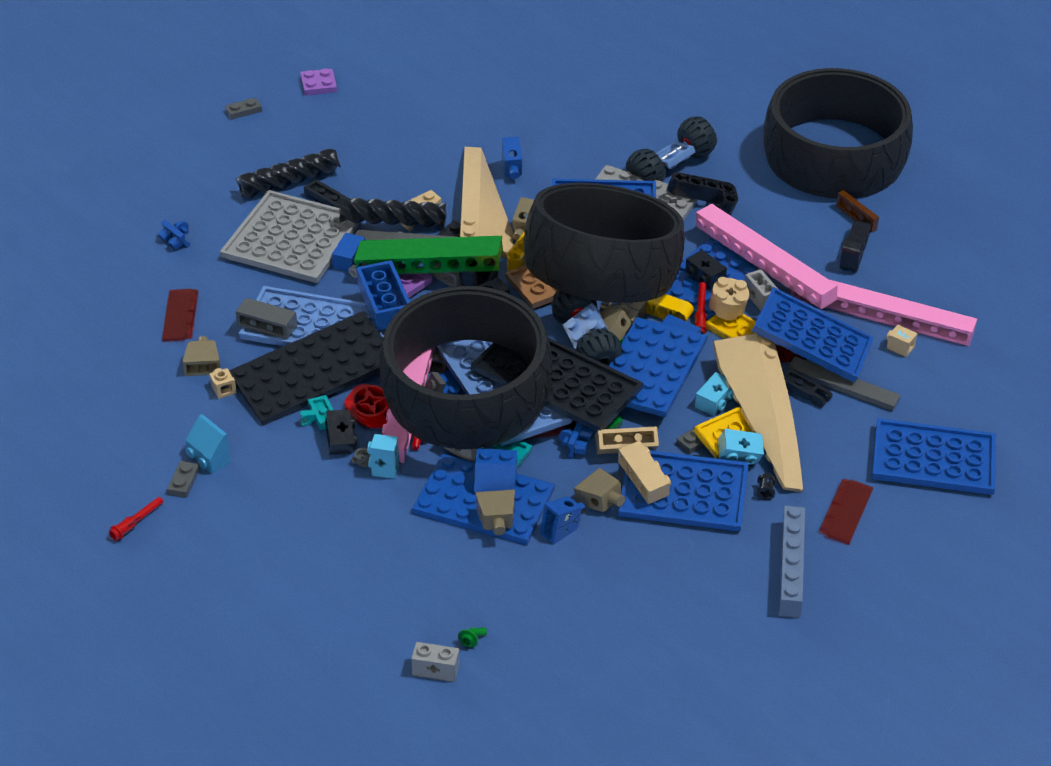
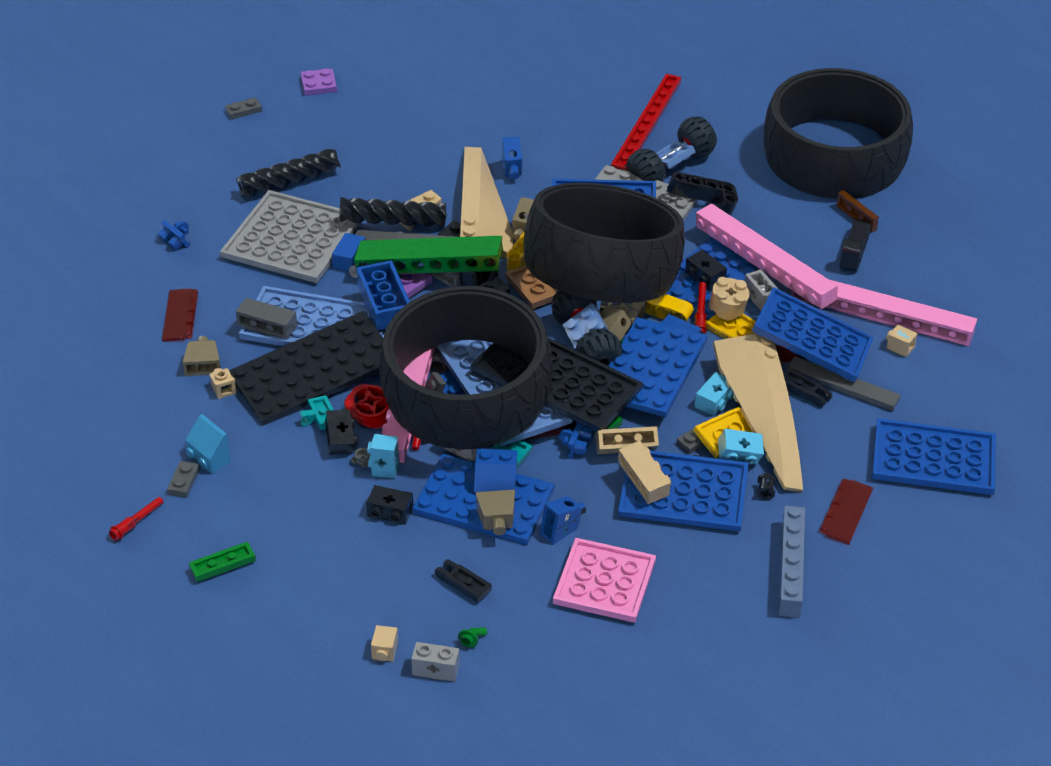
black plate [304,179,350,208] -> none
dark tan torso [574,468,625,512] -> none
none -> green plate [189,541,256,582]
none -> black brick [366,485,414,524]
none -> tan brick [371,625,398,662]
none -> black hinge [434,559,492,602]
none -> bright pink plate [553,538,656,623]
none -> red plate [611,74,681,171]

